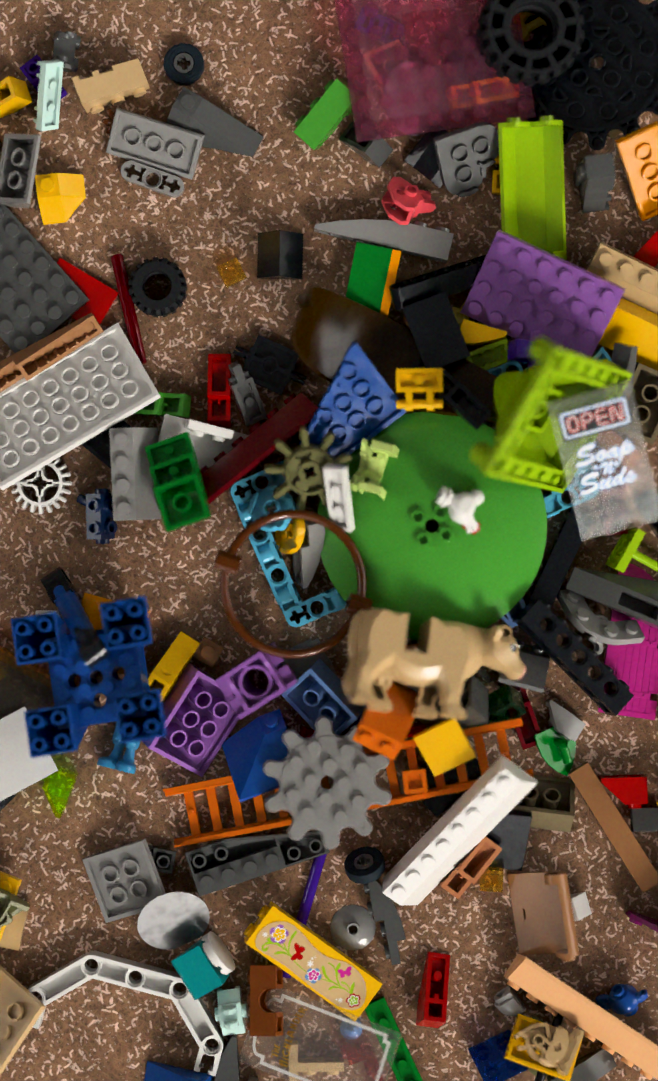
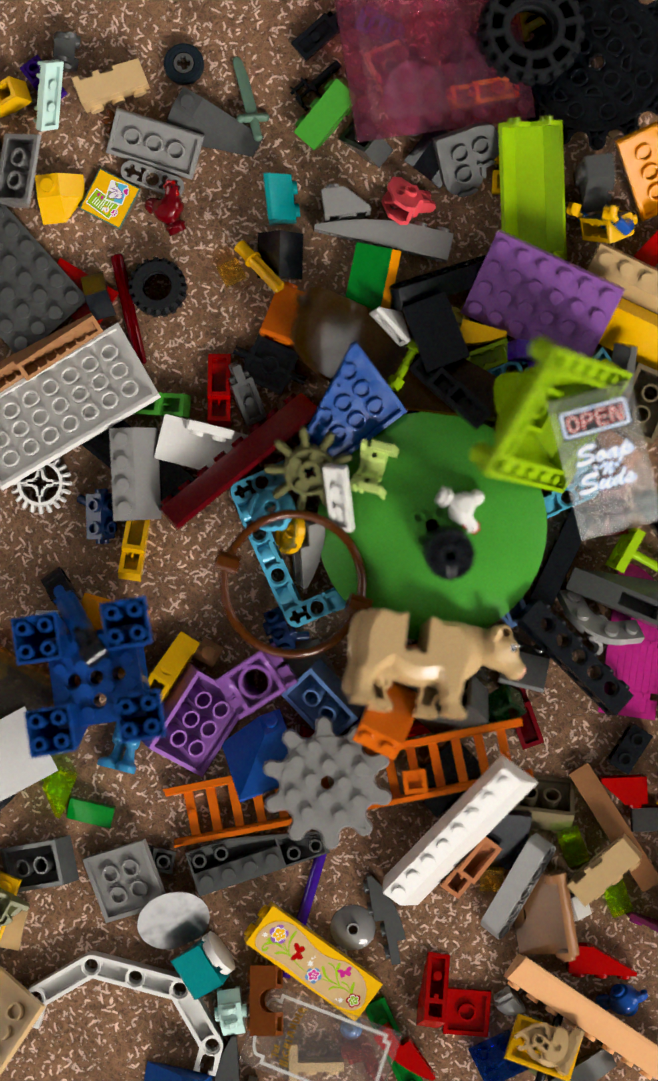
green slope [144,432,211,532] -> none
black bush [344,846,385,884] -> none
yellow plate [396,368,443,411] -> none
yellow tile [413,718,476,777] -> none
green shield [534,727,576,776] -> none
light grey slope [546,699,586,742] -> none
none -> dark grey slope [0,835,79,892]
none -> green slope [66,796,116,829]
none -> tile [79,168,141,230]
none -> black slope [81,271,116,321]
none -> yellow slope [118,520,151,582]
none -> dark red animal [145,180,187,236]
none -> sand green sword [233,56,269,142]
none -> yellow axle [234,240,284,293]
none -> orange slope [259,281,307,349]
none -> dark blue brick [262,607,310,649]
none -> teal slope [263,173,301,226]
none -> black piece [289,60,342,112]
none -> black hinge [291,6,349,62]
none -> light grey slope [321,183,371,223]
none -> white slope [369,307,410,347]
none -> red slope [373,1022,436,1081]
none -> lime bar [387,338,420,392]
none -> black wheel [422,524,475,580]
none -> red tile [442,987,491,1037]
none -> light grey beam [480,833,556,940]
none -> clear neon green plate [556,825,590,868]
none -> torso [566,202,638,243]
none -> red slope [566,942,637,980]
none -> tan wedge [567,833,642,907]
none -> clear neon green plate [603,879,634,918]
none -> black brick [606,722,653,775]

